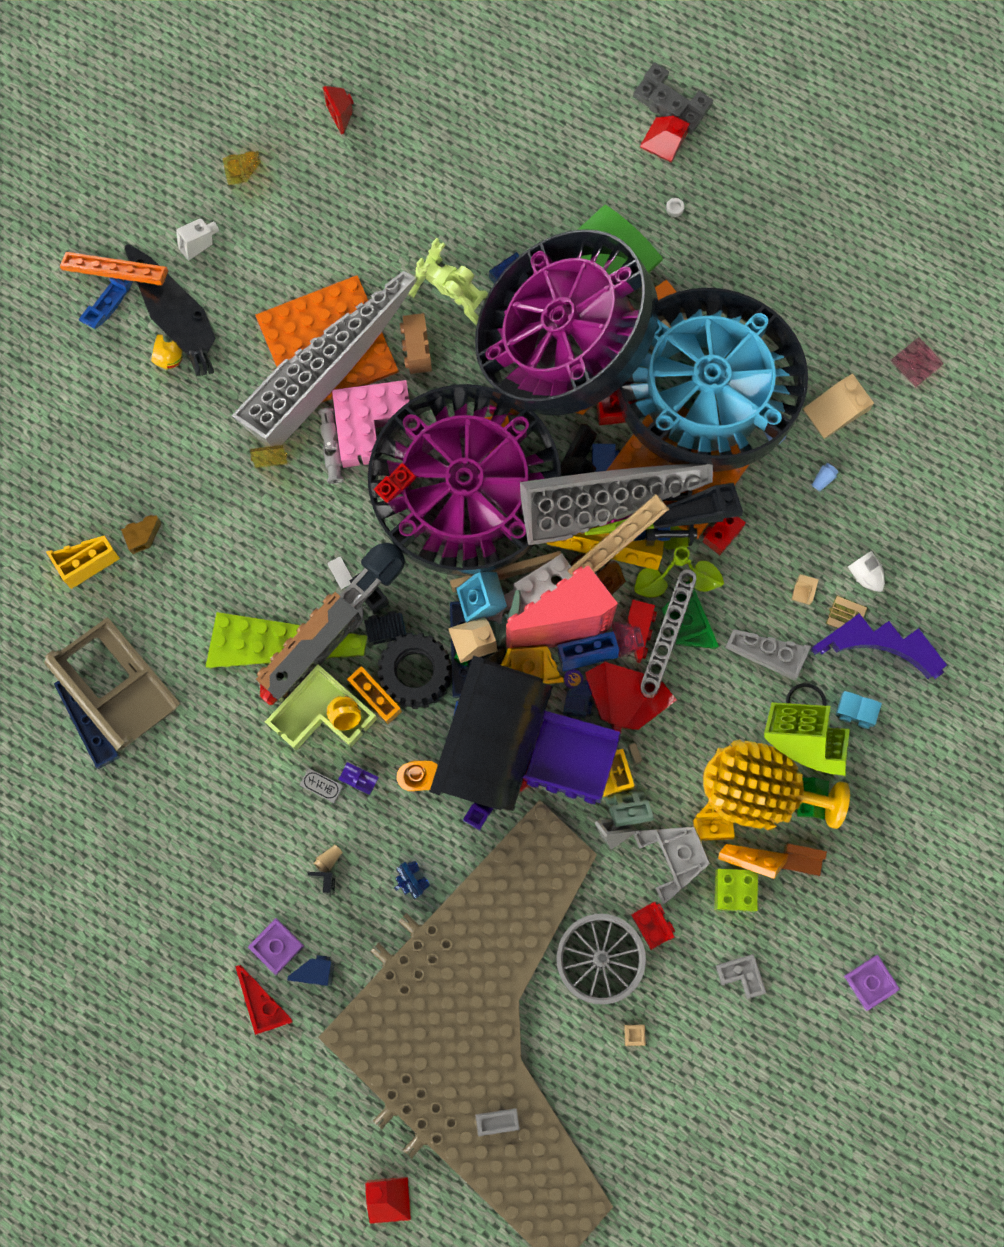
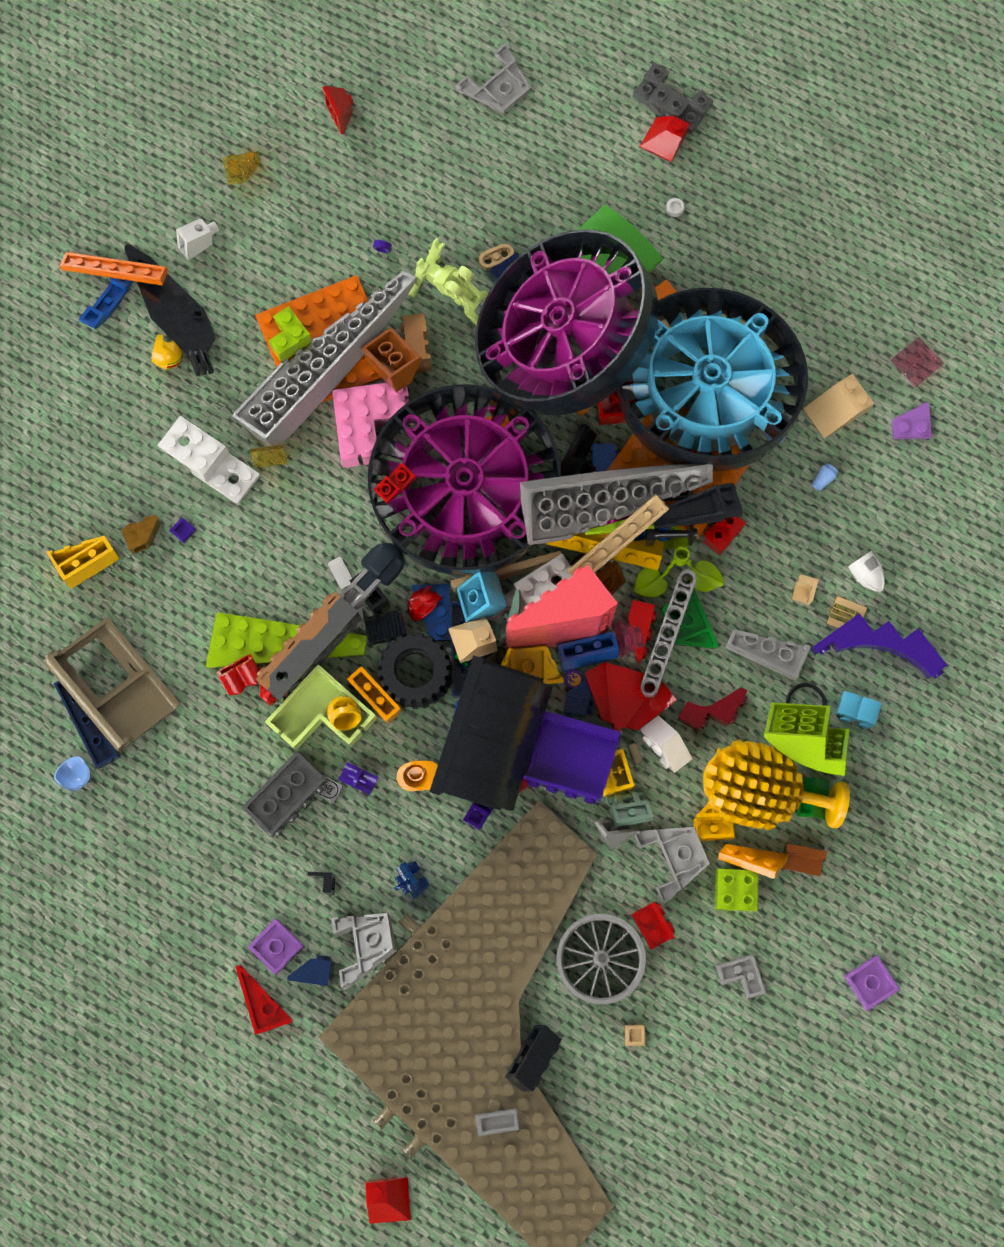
tan cone [314,844,343,872] -> none
light grey piece [318,408,344,484] -> none
none -> light blue helmet [54,756,90,791]
none -> white bracket [158,416,260,505]
none -> dark purple tile [169,517,196,544]
none -> red brick [217,654,260,696]
none -> dark grey bracket [242,751,328,838]
none -> lime brick [268,306,311,363]
none -> light grey wing [331,913,396,990]
none -> dark orange slope [361,327,422,393]
none -> dark purple tile [373,240,392,253]
none -> red hat [408,586,442,621]
none -> blue wing [411,584,451,641]
none -> light grey wing [455,43,530,114]
none -> tan plate [479,244,514,271]
none -> black brick [505,1025,562,1092]
none -> white brick [640,716,693,773]
none -> dark red arch [677,688,748,731]
none -> medium lavender wing [892,402,932,439]

